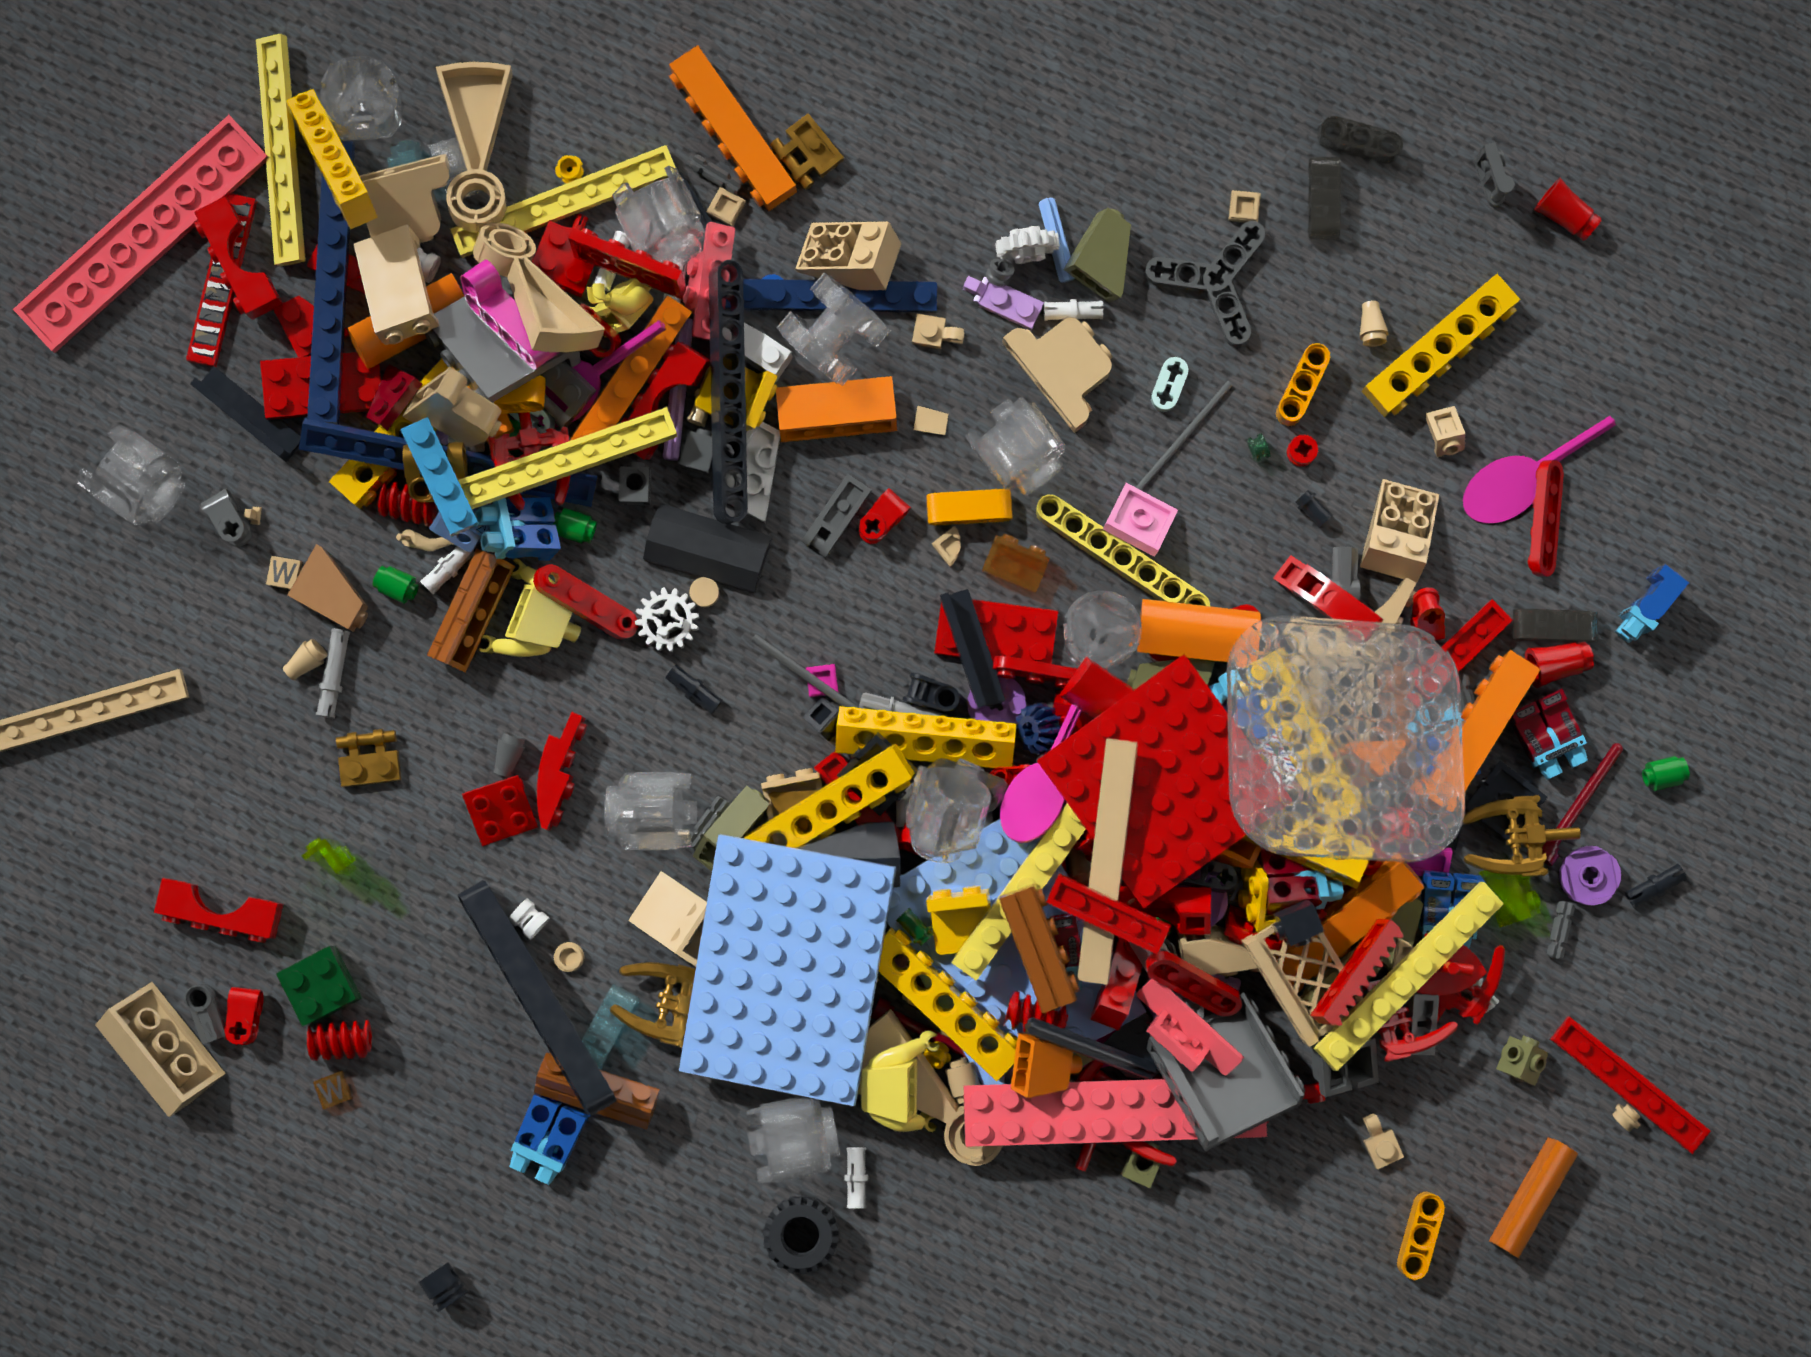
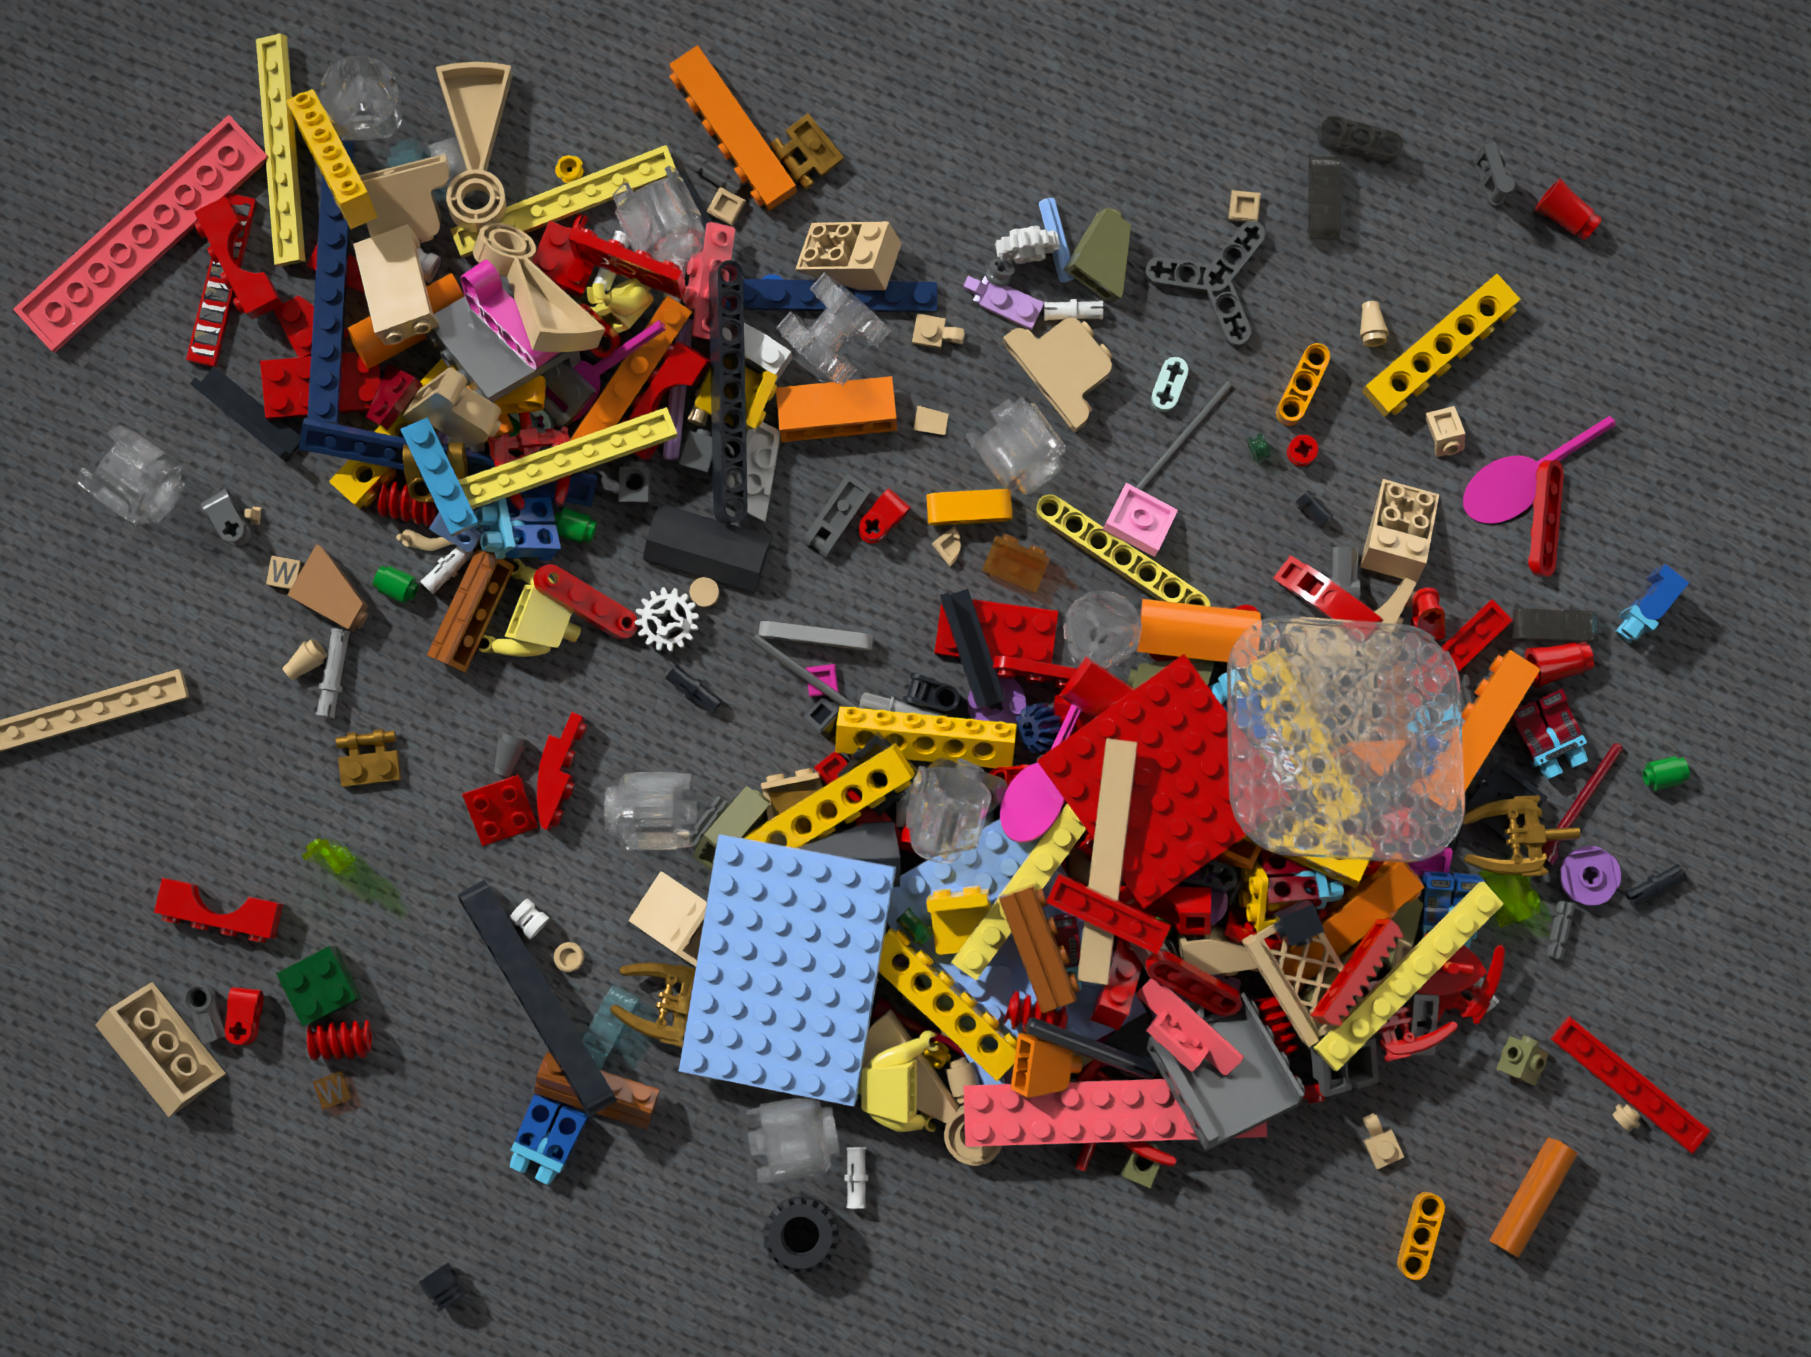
none -> light grey beam [758,621,874,651]
none -> red piece [1252,996,1299,1056]

